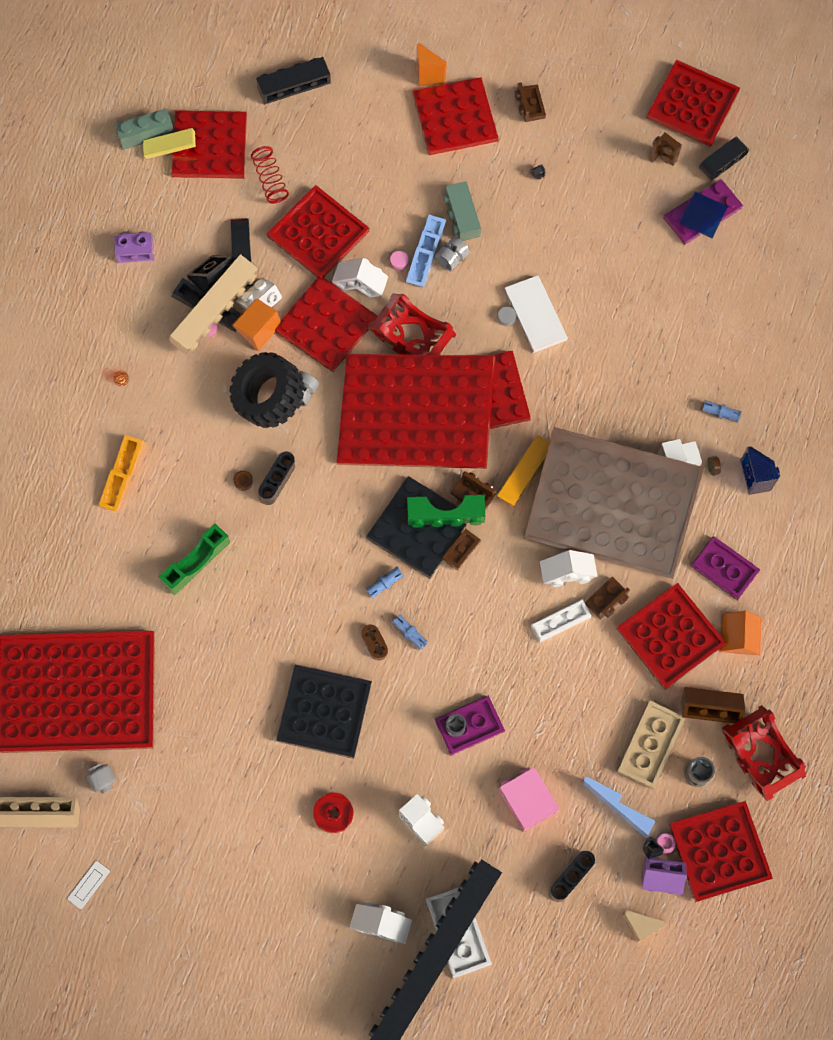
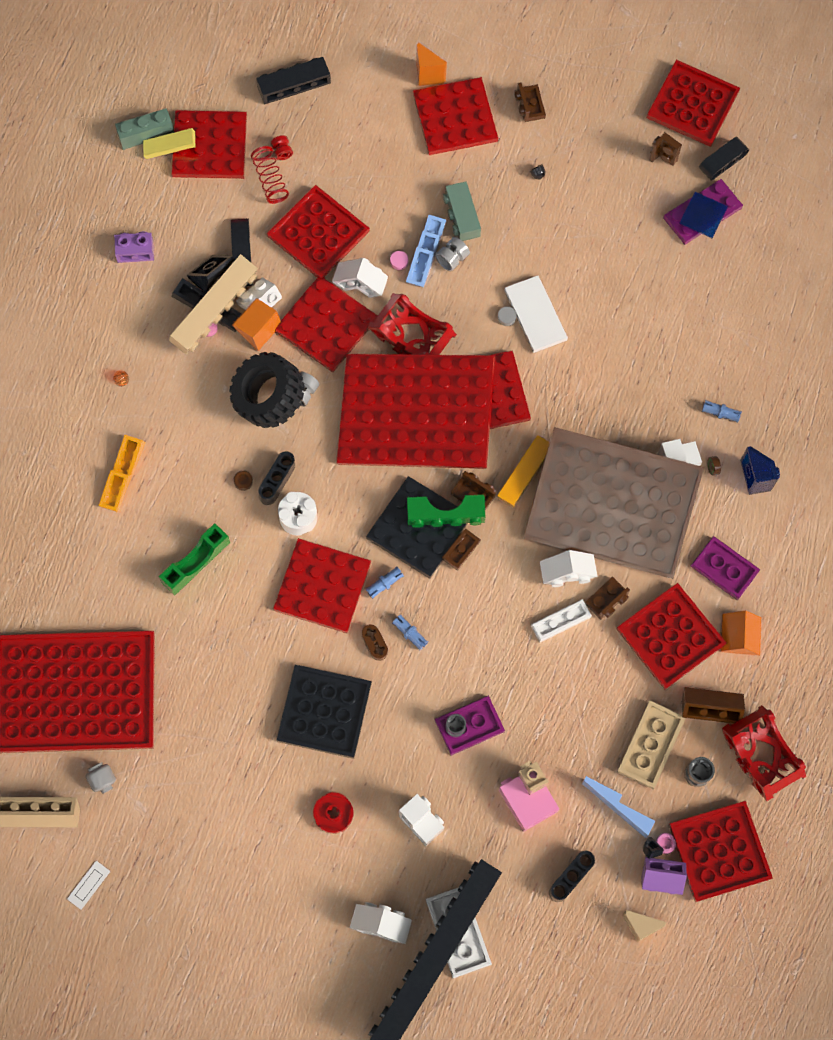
none -> red wheel [271,135,293,161]
none -> red plate [273,538,371,634]
none -> white brick [278,492,317,536]
none -> tan brick [518,761,549,795]

